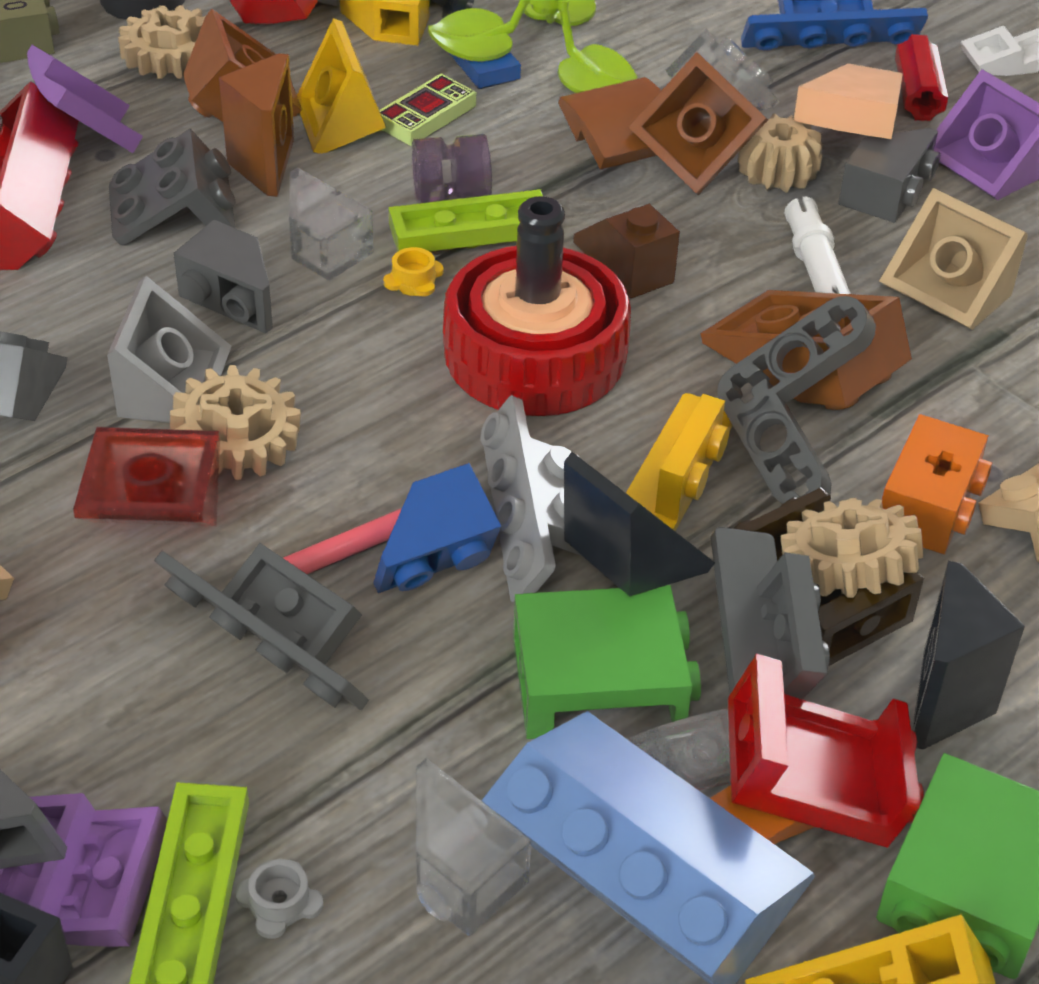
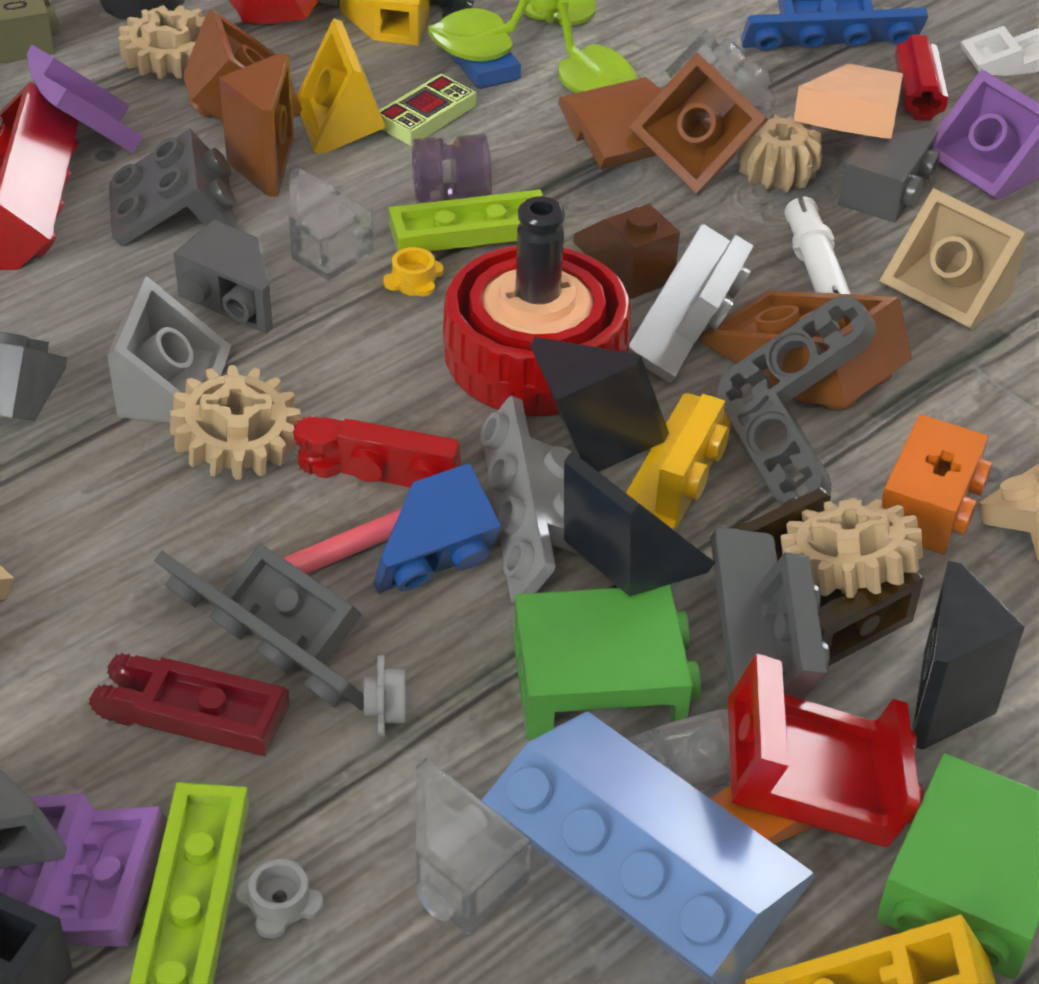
clear red slope [73,427,220,526] -> none
none -> dark red hinge [89,653,290,757]
none -> red hinge [293,415,461,488]
none -> light grey plate [364,655,405,737]
none -> black slope [530,337,669,472]
none -> bracket [627,225,753,384]

